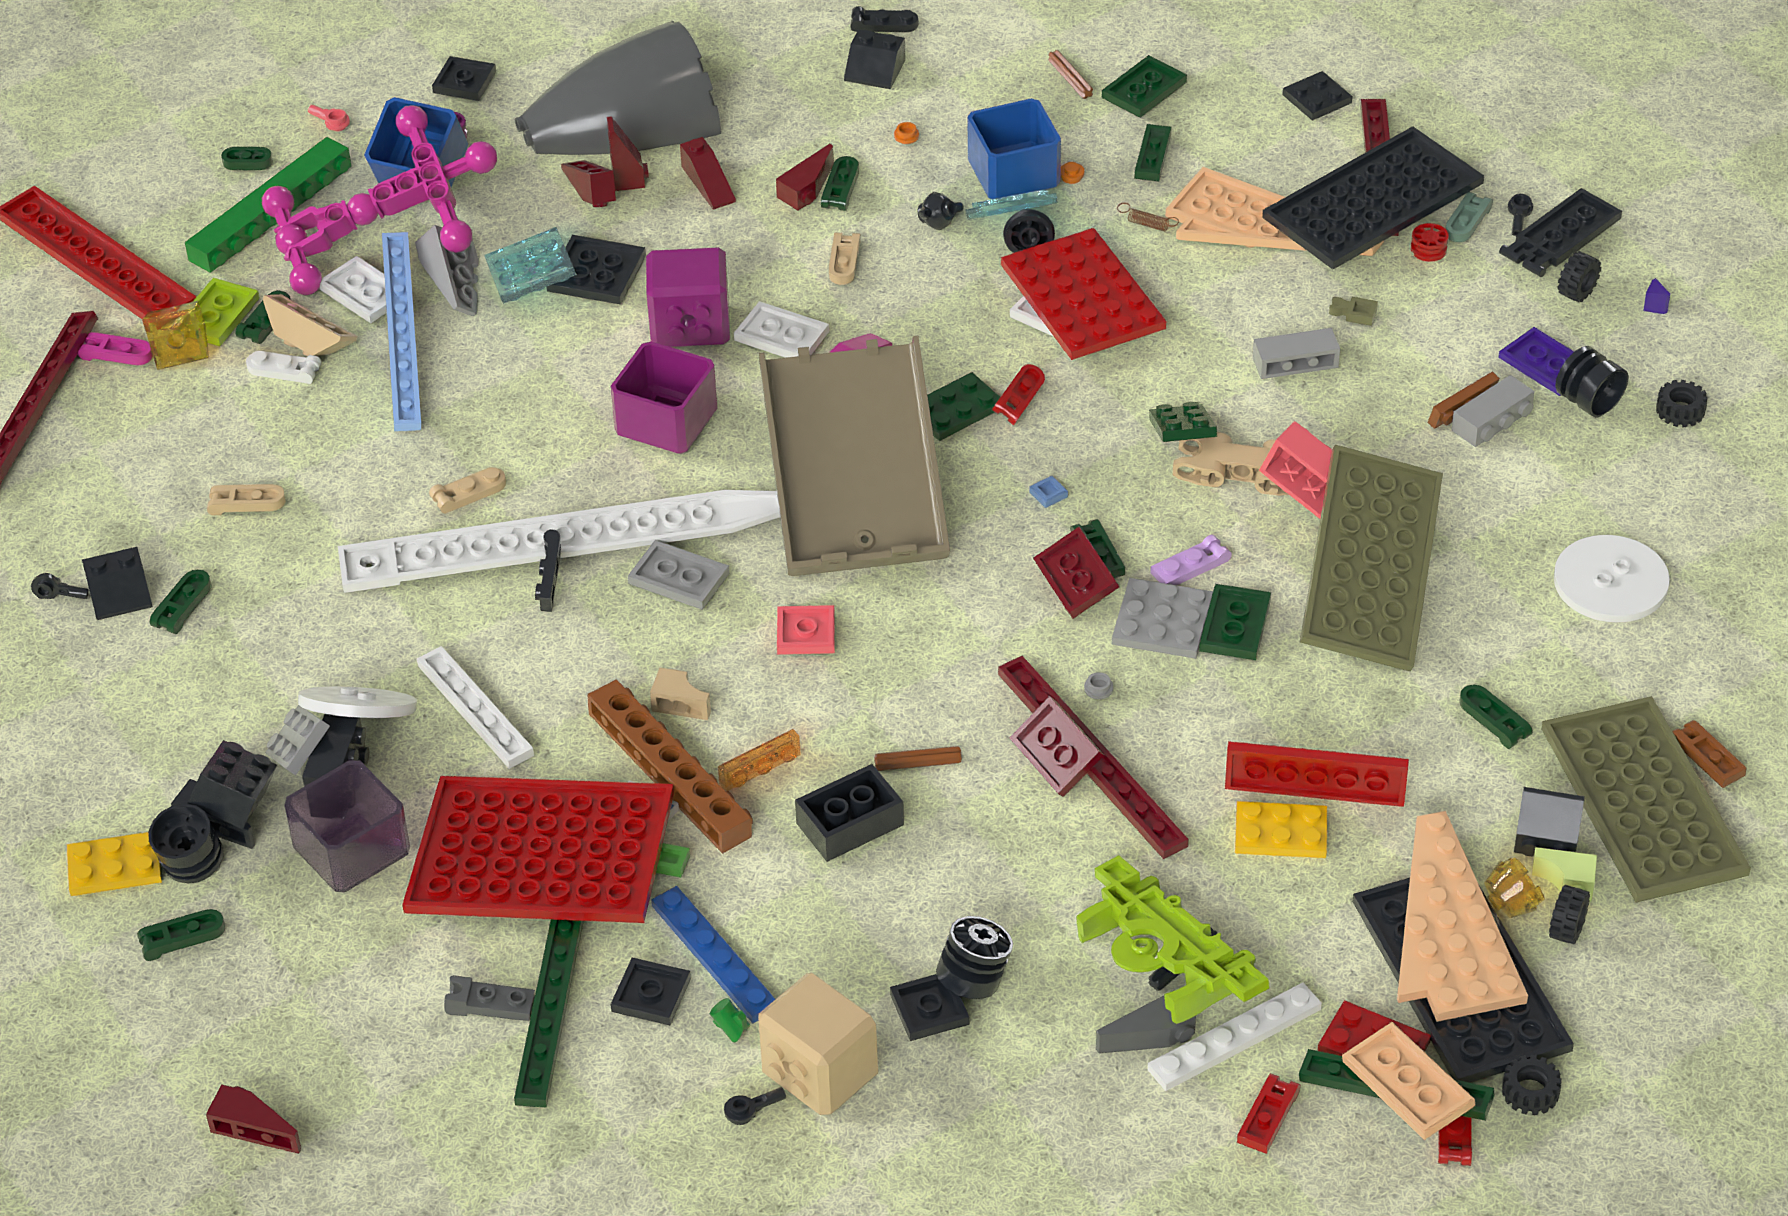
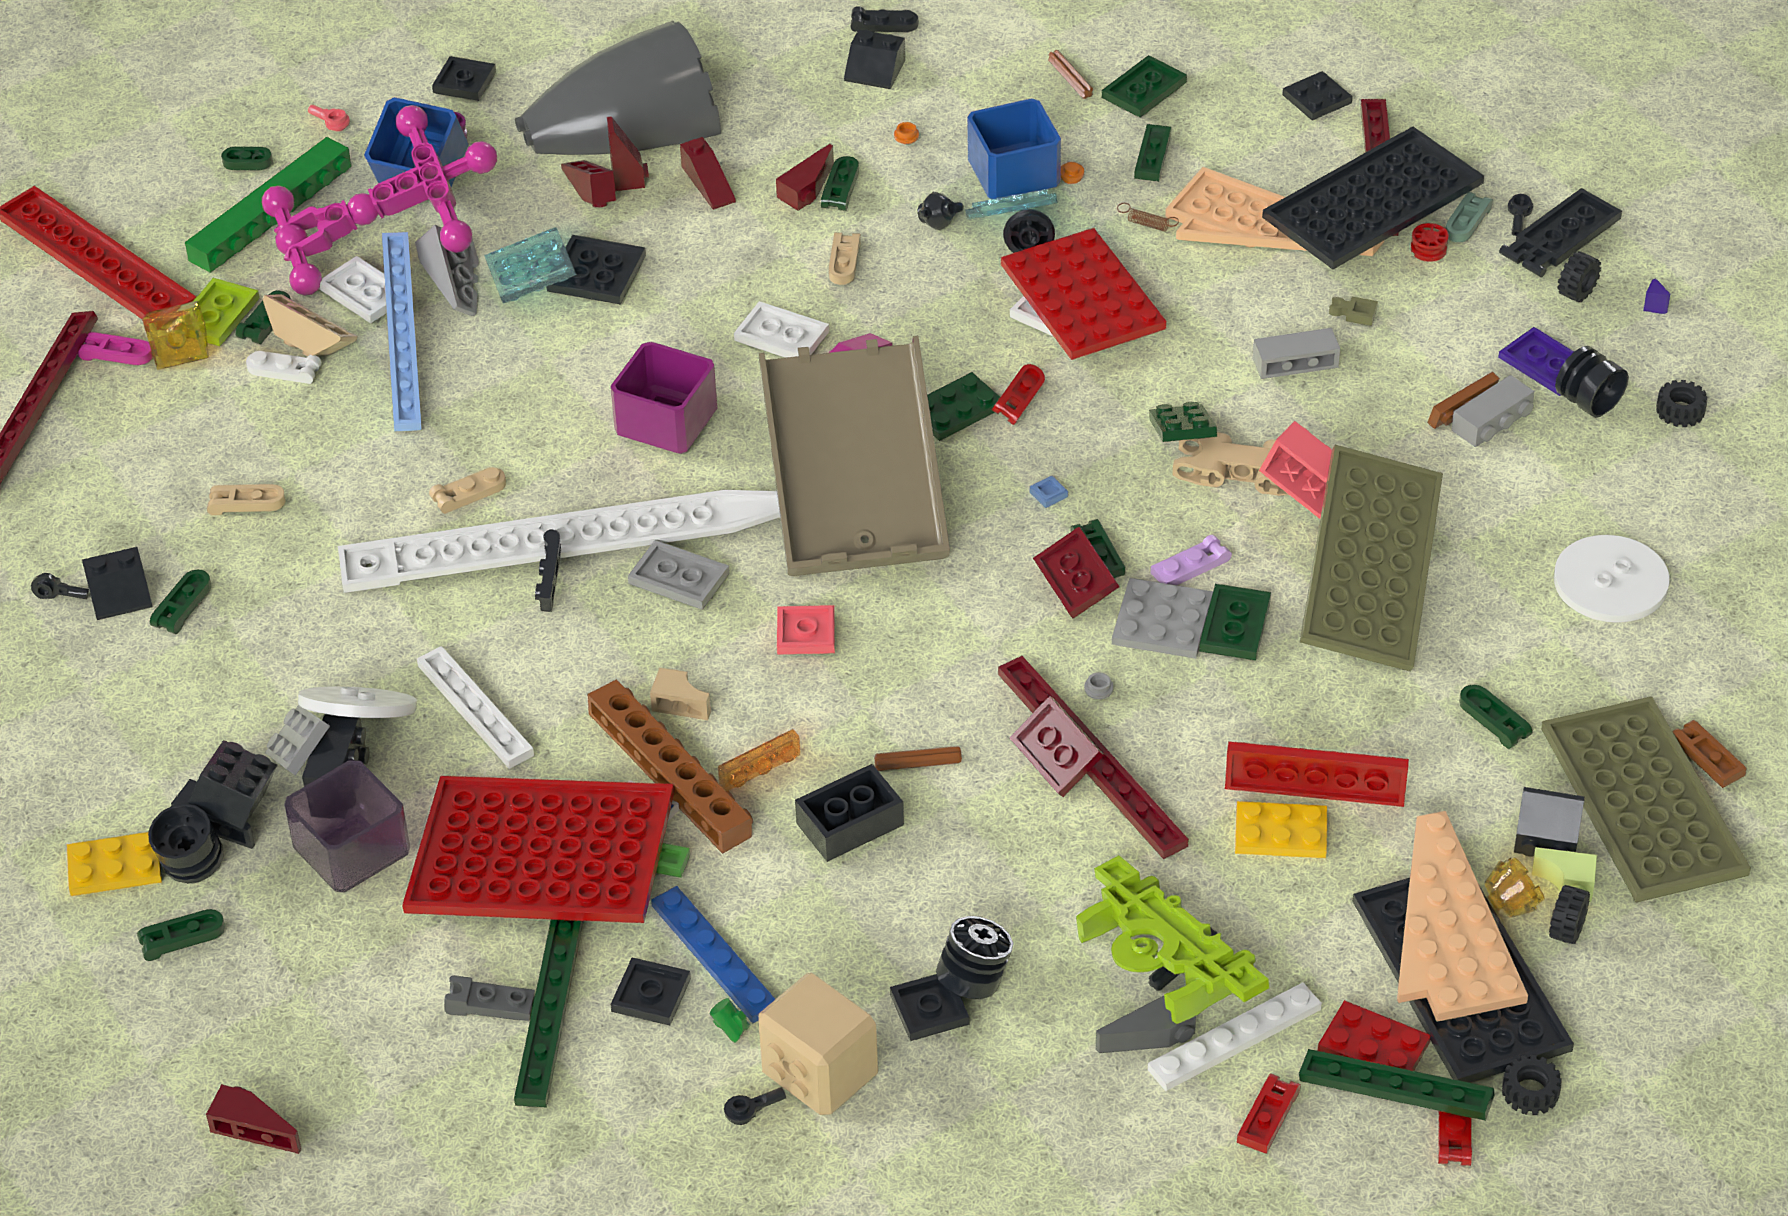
magenta plate [646,247,730,347] -> none
light nougat tile [1342,1022,1475,1140] -> none

